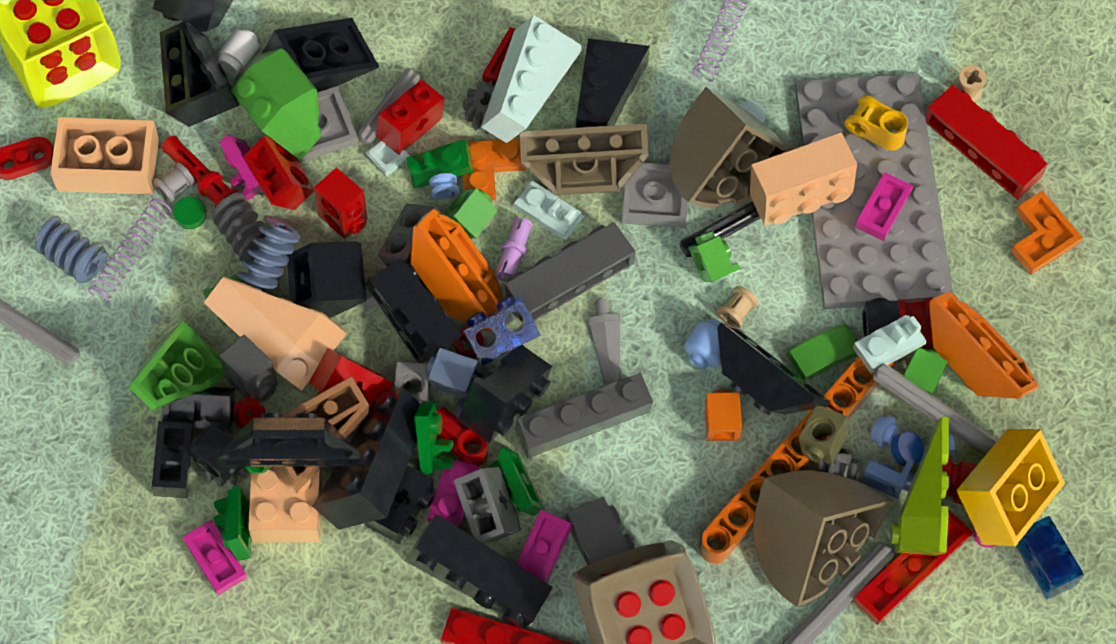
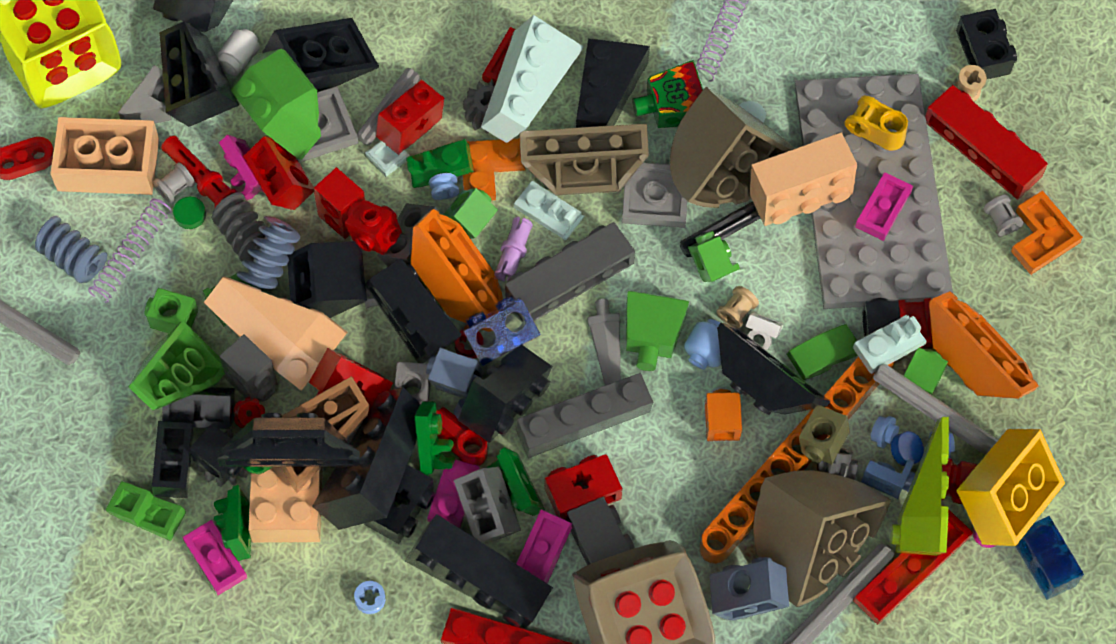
none -> bright green slope [105,481,186,541]
none -> light grey slope [118,65,172,123]
none -> bright green brick [144,288,198,333]
none -> red brick [345,199,402,255]
none -> light blue bush [354,581,386,614]
none -> red brick [544,454,623,520]
none -> bright green torso [626,291,689,371]
none -> green torso [632,60,703,128]
none -> sand blue brick [710,557,789,621]
none -> white tile [745,312,783,350]
none -> black brick [956,8,1017,79]
none -> light grey bush [983,195,1024,237]

